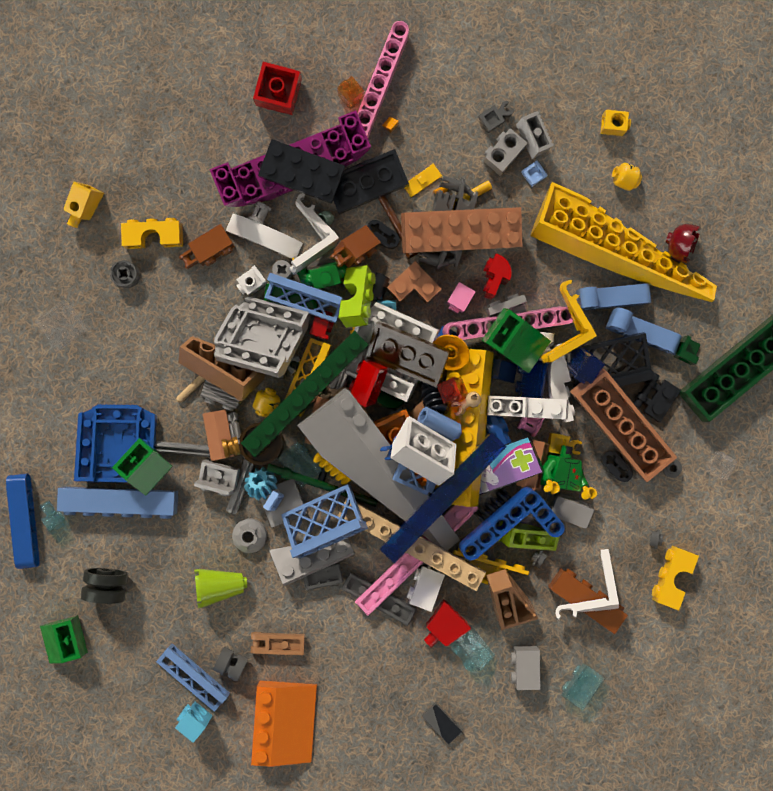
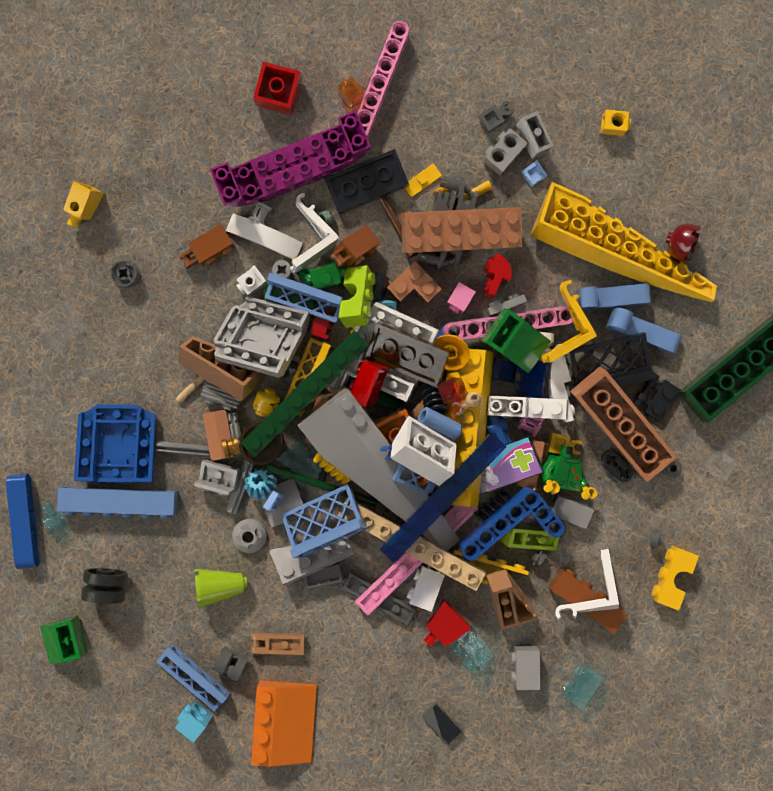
green slope [112,438,173,496] -> none
yellow arch [121,218,183,249] -> none
black plate [258,139,345,204] -> none
black beam [367,220,399,249] -> none
light orange piece [382,117,399,133] -> none
clear blue brick [567,347,605,384] -> none
yellow head [612,162,642,191] -> none
dark green panel [674,335,700,365] -> none

